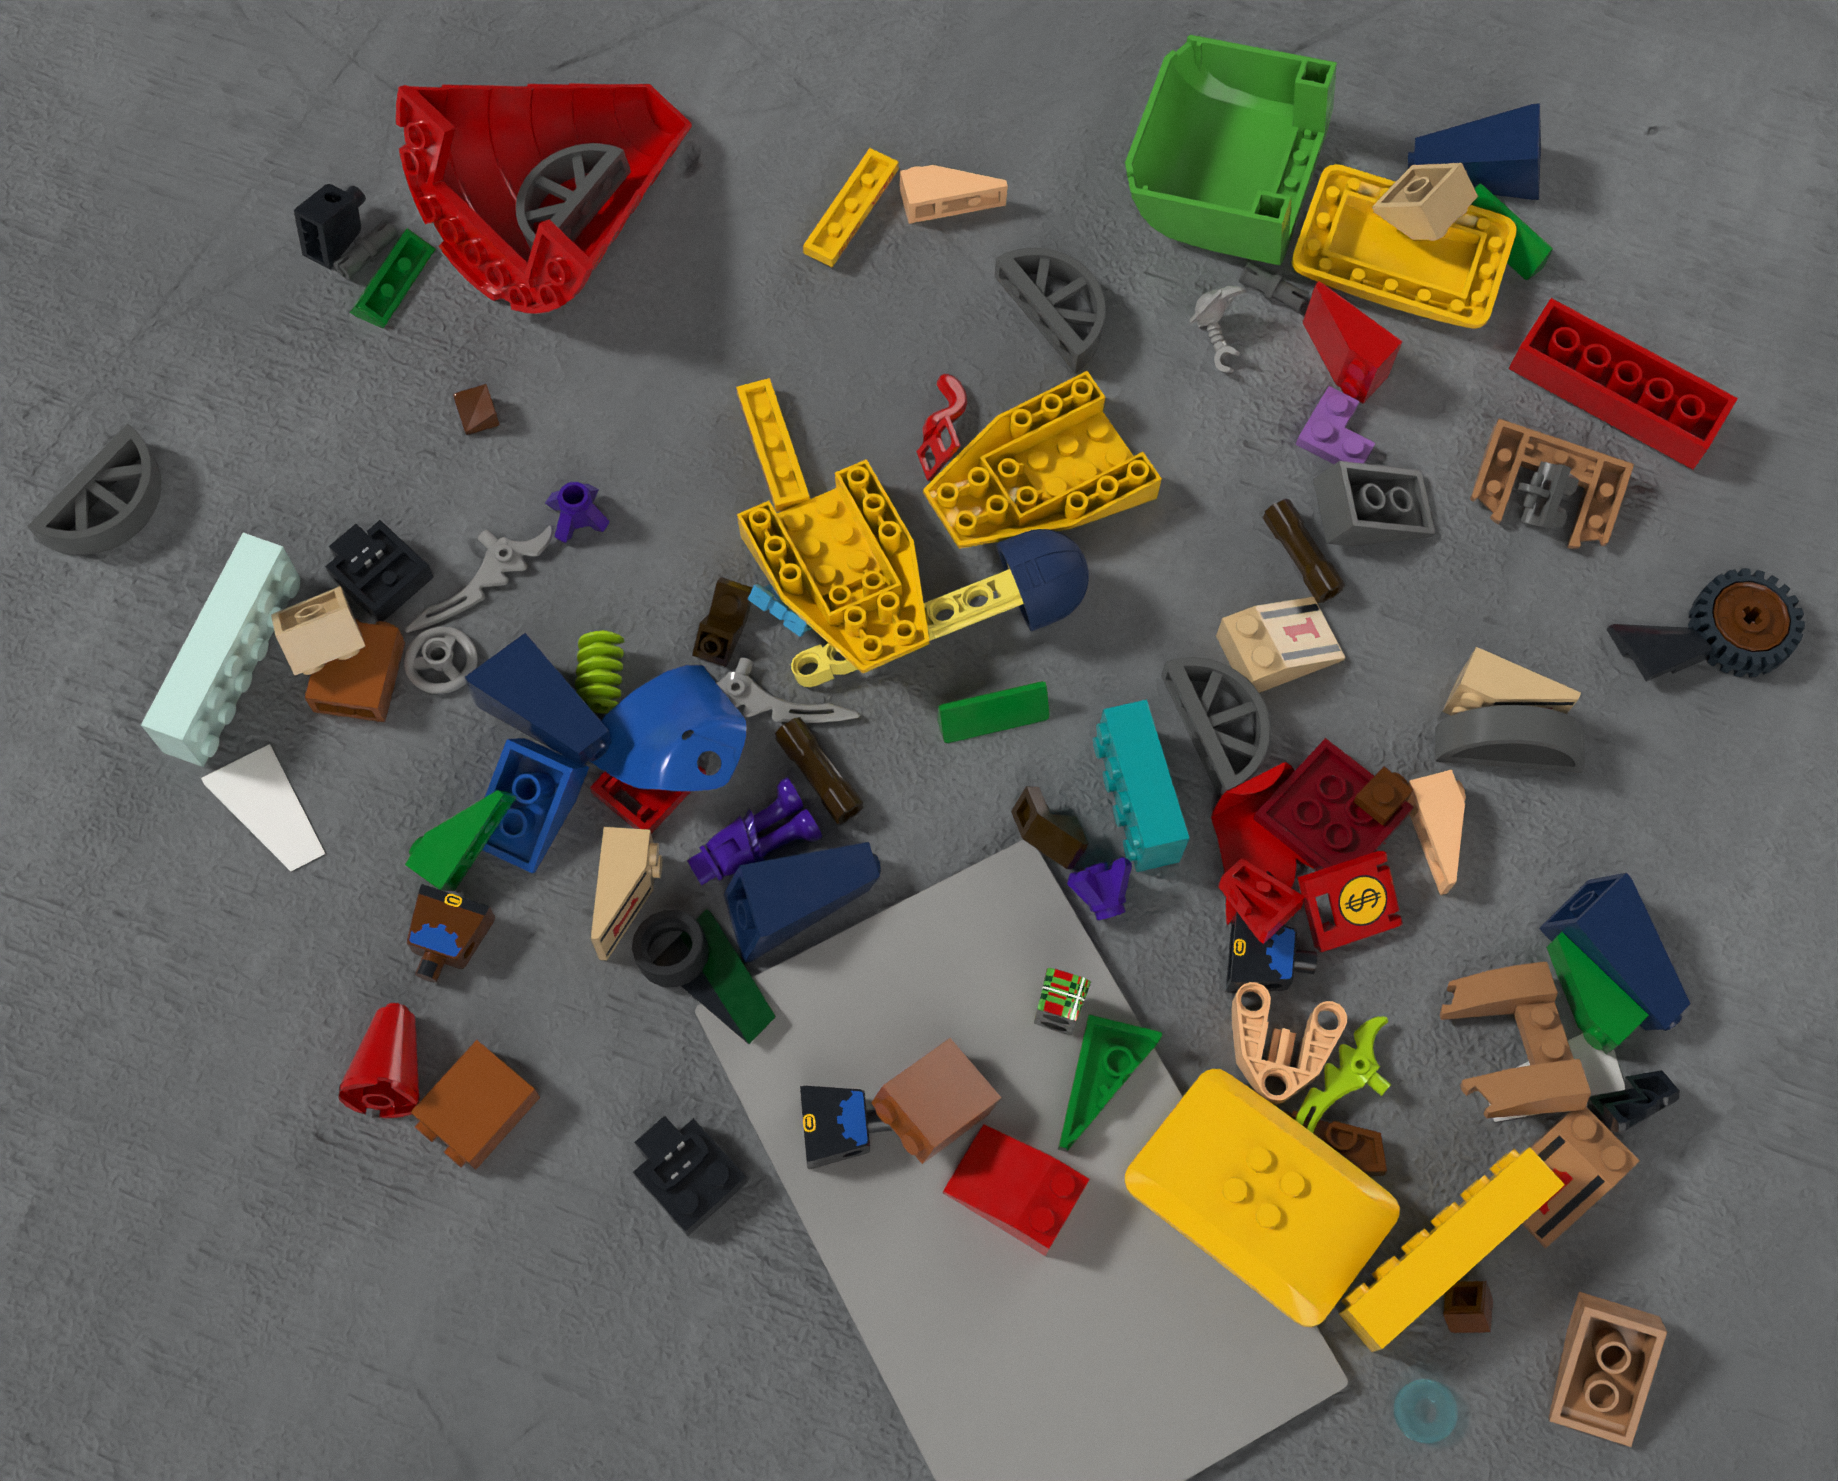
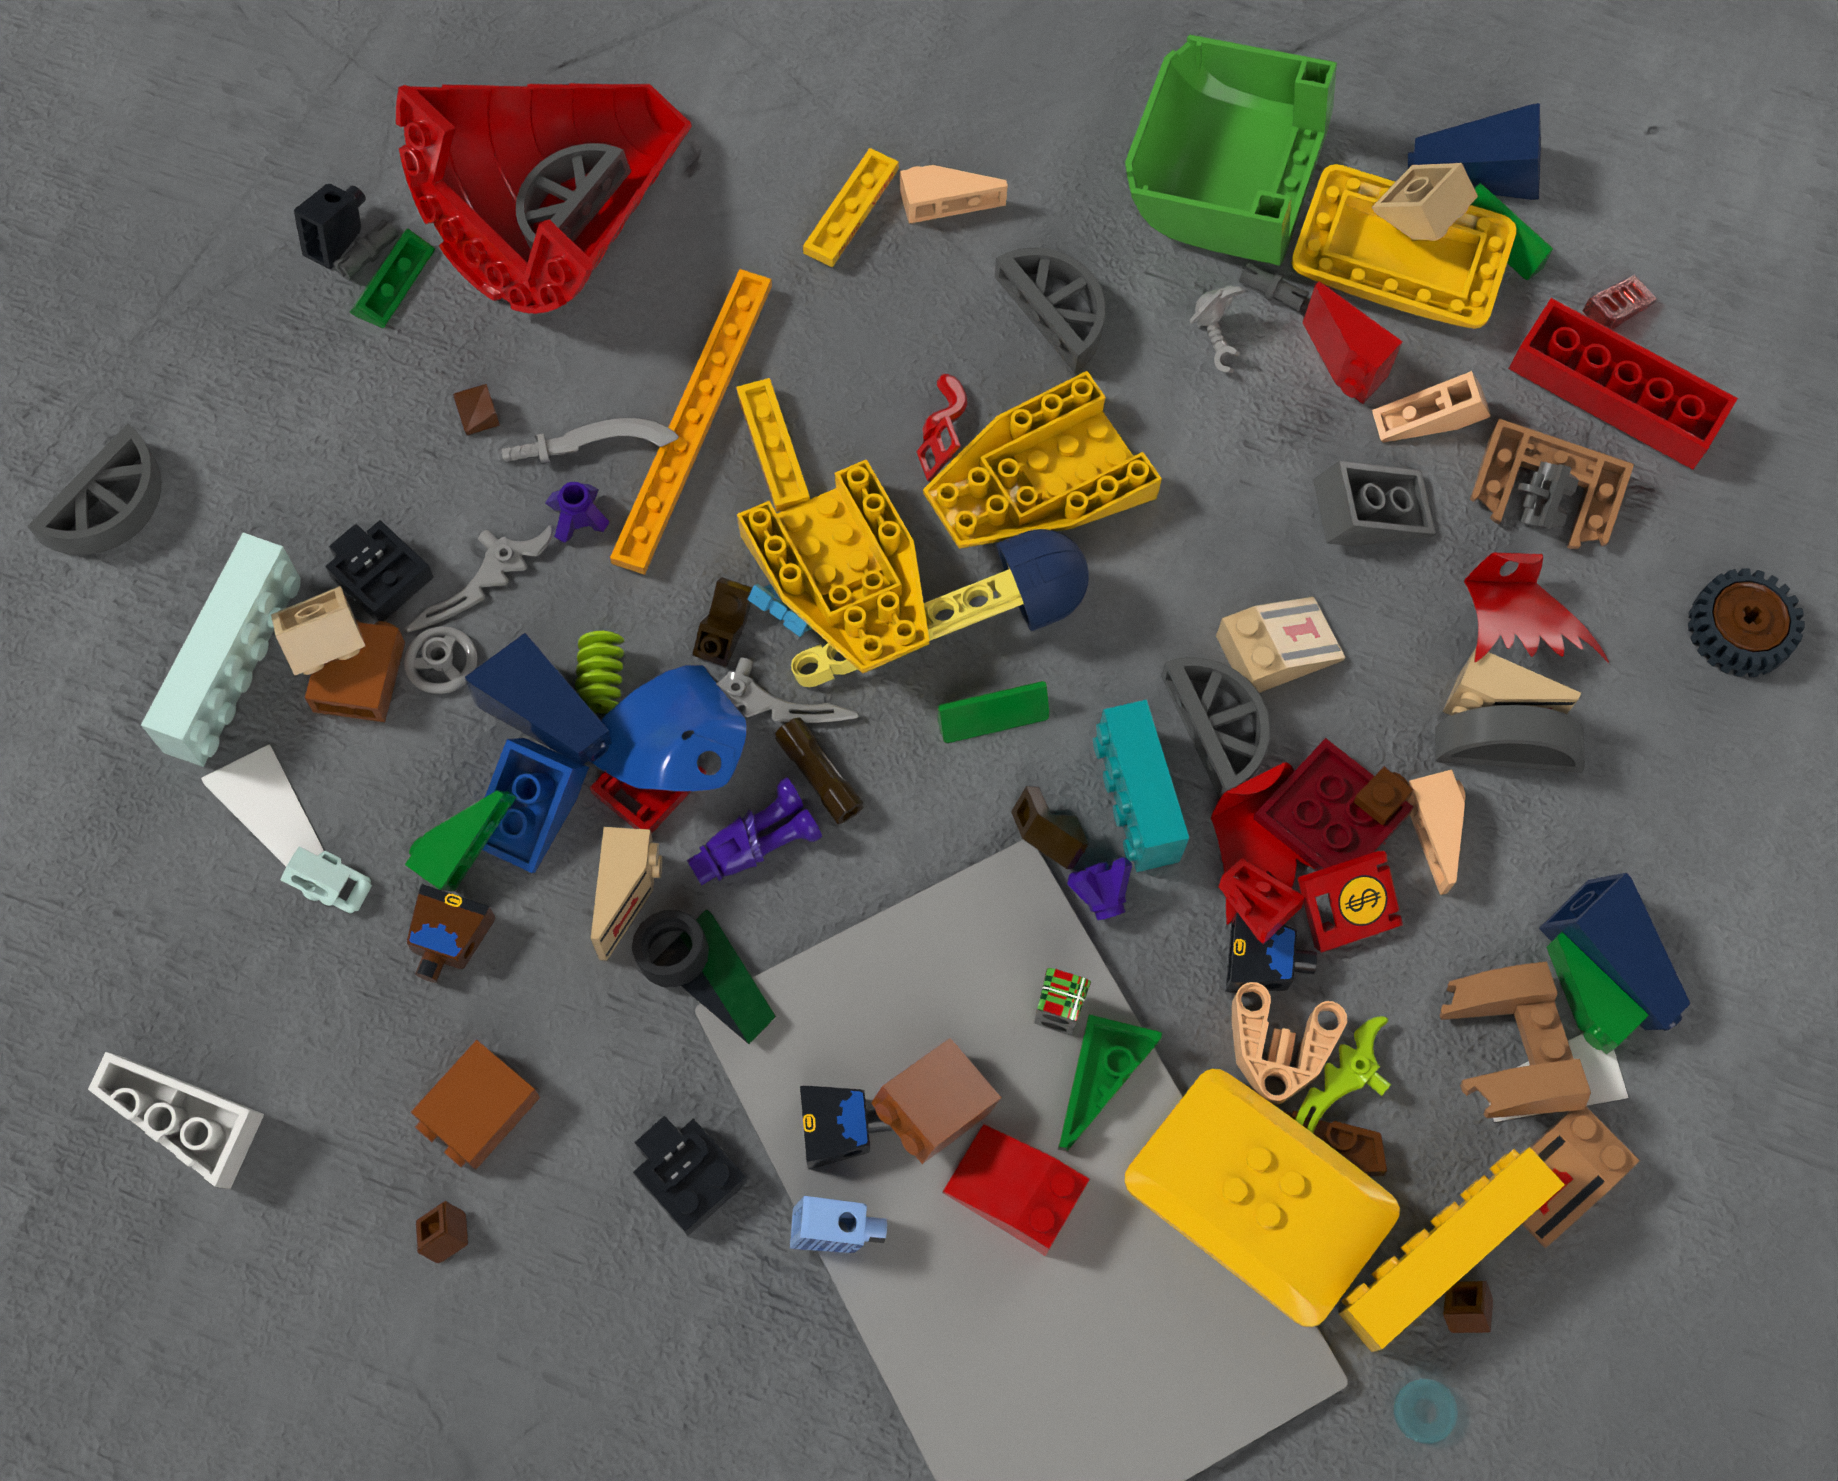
red cone [338,1003,420,1118] -> none
dark blue slope [724,842,881,964] -> none
dark brown axle [1262,499,1345,603] -> none
medium lavender plate [1295,386,1375,464] -> none
medium nougat slope [1549,1292,1667,1447] -> none
black slope [1587,1070,1680,1132] -> none
black slope [1606,624,1713,682] -> none
none -> white wedge [88,1052,264,1189]
none -> light aqua piece [280,847,372,913]
none -> reddish brown slope [416,1201,468,1263]
none -> light grey sword [502,418,679,463]
none -> light orange plate [610,269,772,575]
none -> light blue torso [790,1196,887,1253]
none -> light nougat slope [1372,371,1491,443]
none -> red piece [1464,552,1609,663]
none -> clear red slope [1582,275,1657,330]

